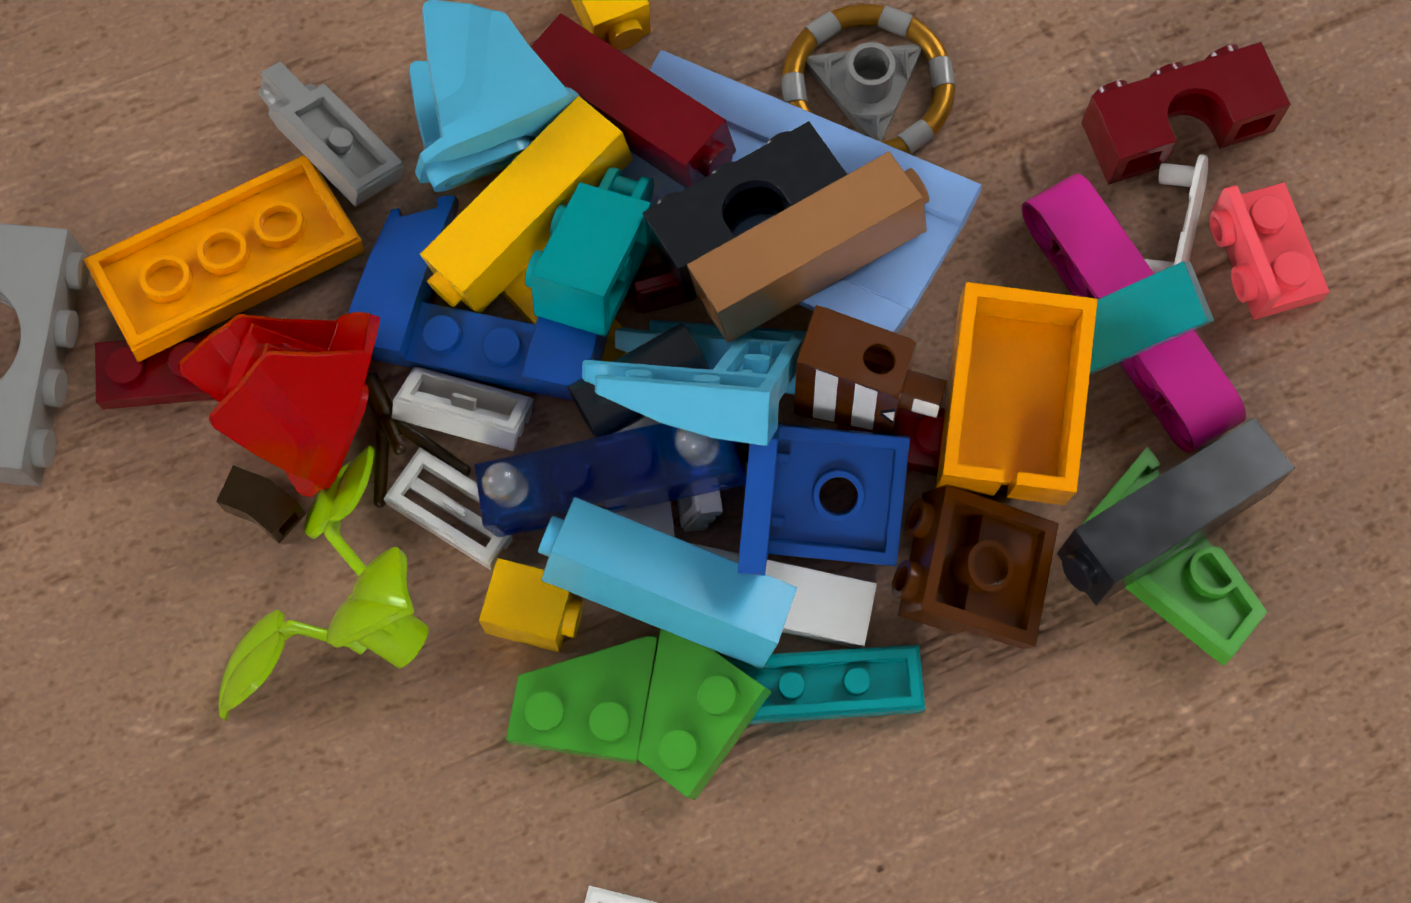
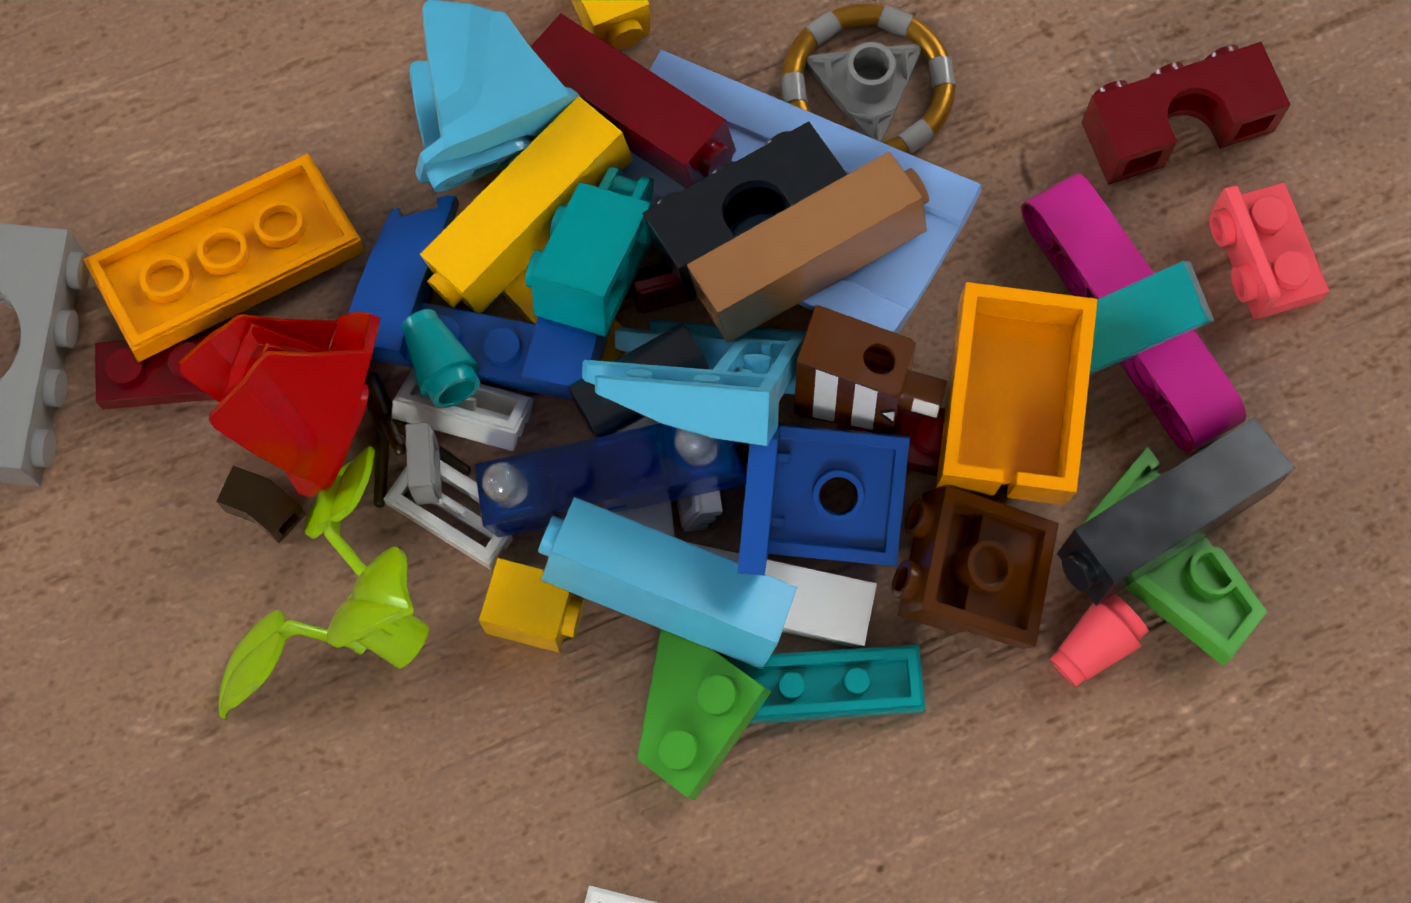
light grey hinge [258,61,404,207] -> none
bright green wing [506,636,658,765] -> none
white piece [1145,154,1208,274] -> none
none -> teal cone [401,309,480,408]
none -> light grey tile [405,423,442,505]
none -> coral cone [1049,594,1149,688]

